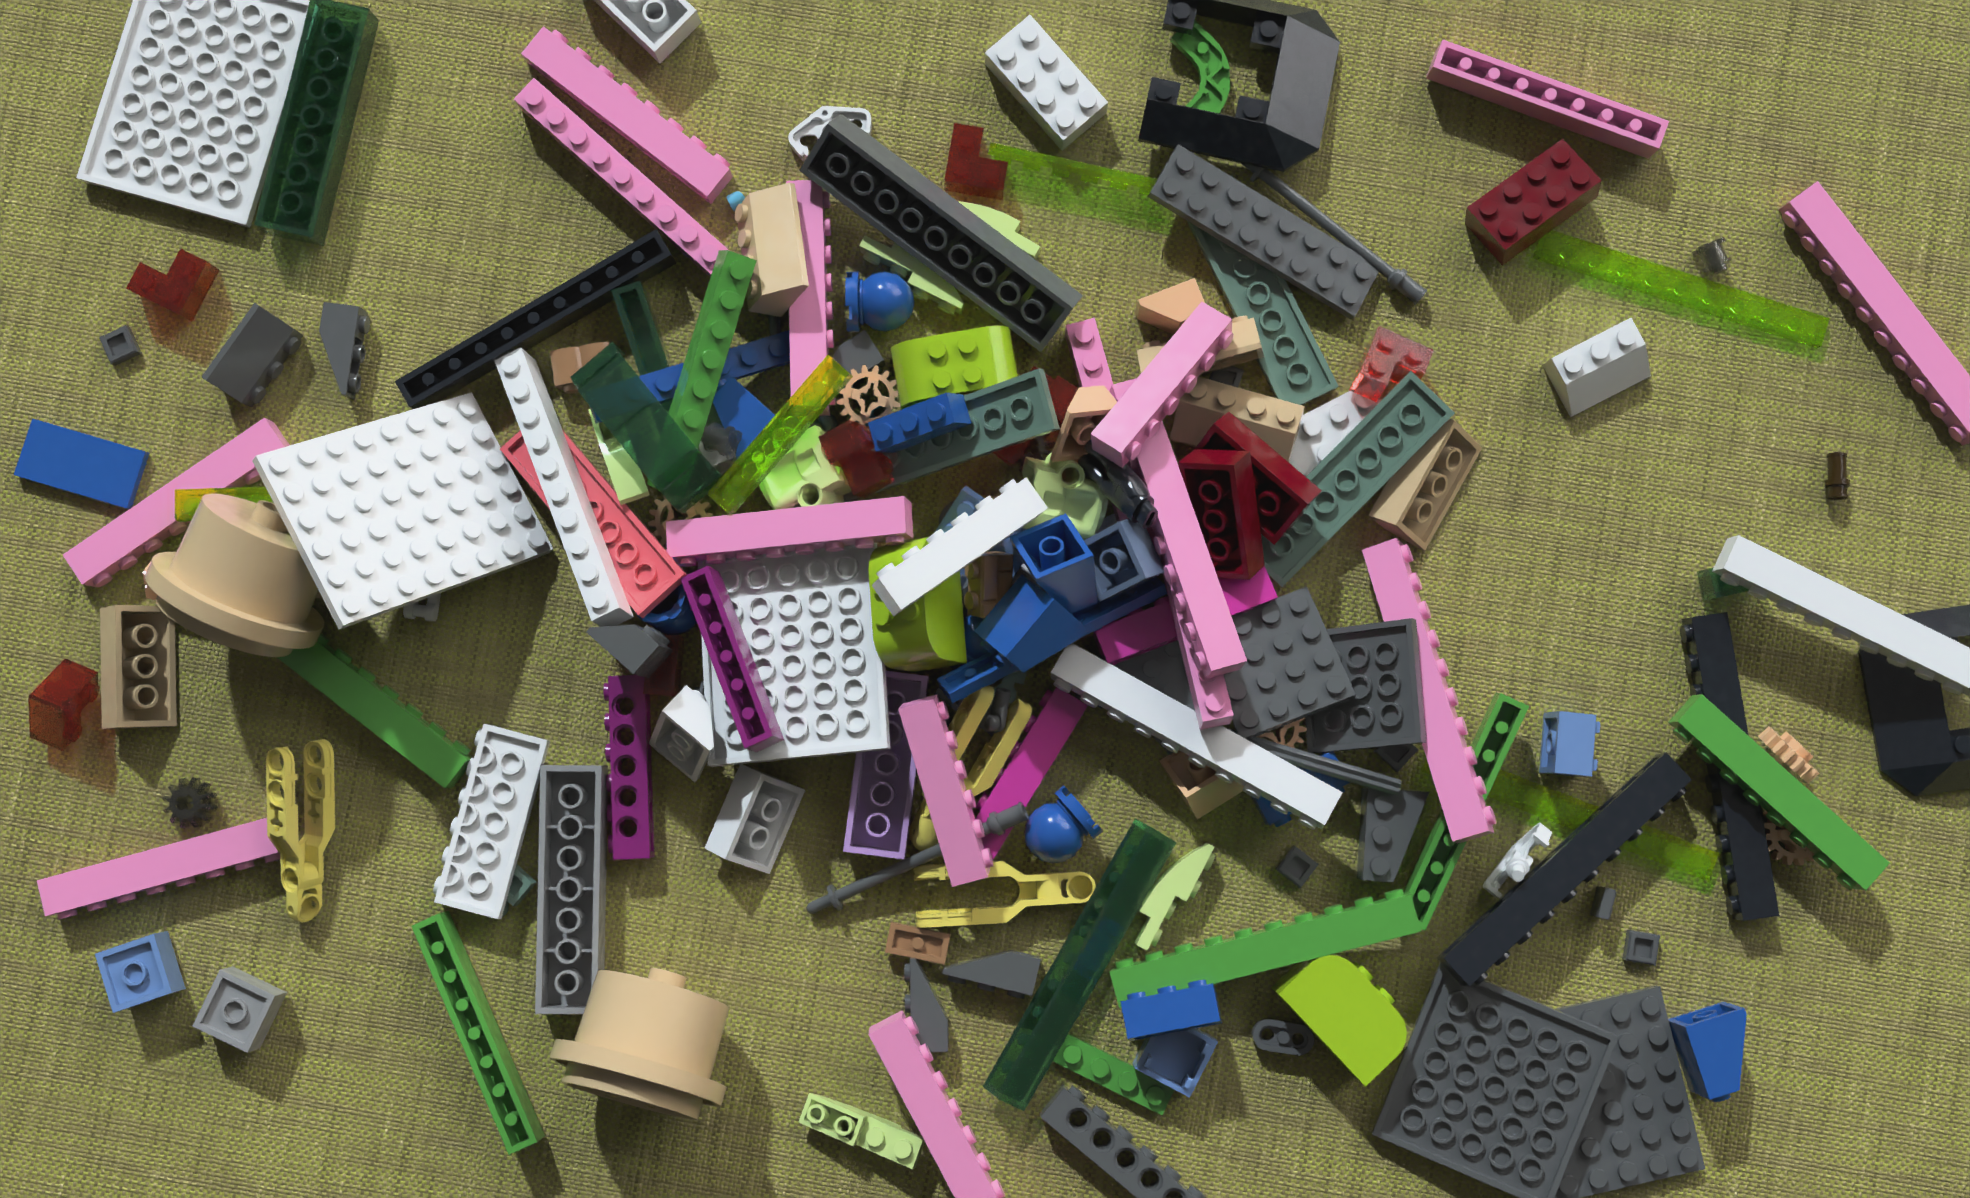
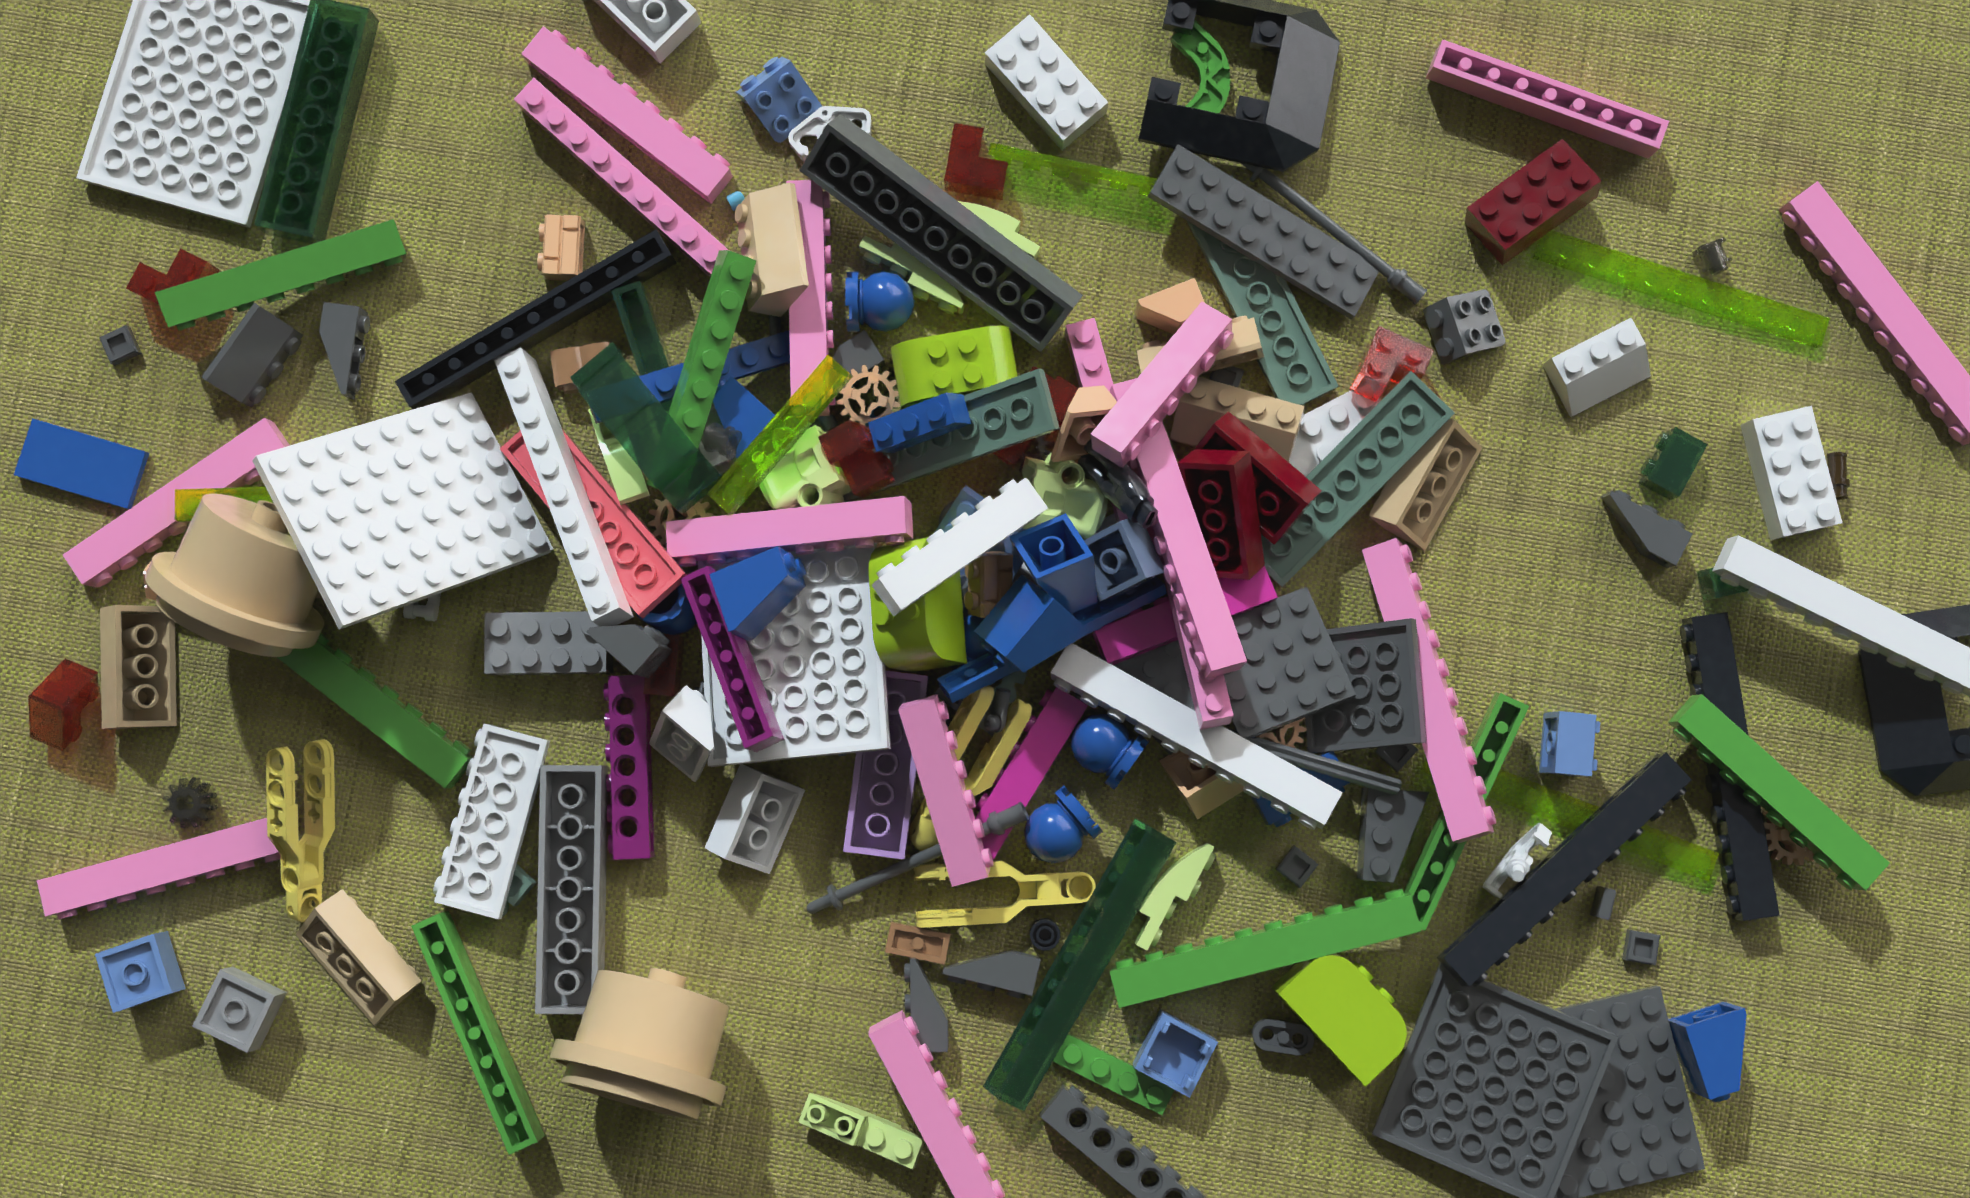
blue brick [1120,980,1222,1041] -> none
light nougat gear [1758,726,1819,784] -> none
none -> bright green brick [155,219,407,331]
none -> tan slope [295,889,422,1026]
none -> light grey brick [484,611,613,675]
none -> light nougat brick [537,214,585,281]
none -> blue slope [709,546,806,641]
none -> medium blue bracket [736,57,822,143]
none -> black wheel [1029,918,1060,951]
none -> blue tile [1071,714,1149,790]
none -> dark grey bracket [1423,289,1506,365]
none -> dark grey slope [1601,490,1692,568]
none -> clear green brick [1639,427,1708,500]
none -> white brick [1740,406,1842,541]

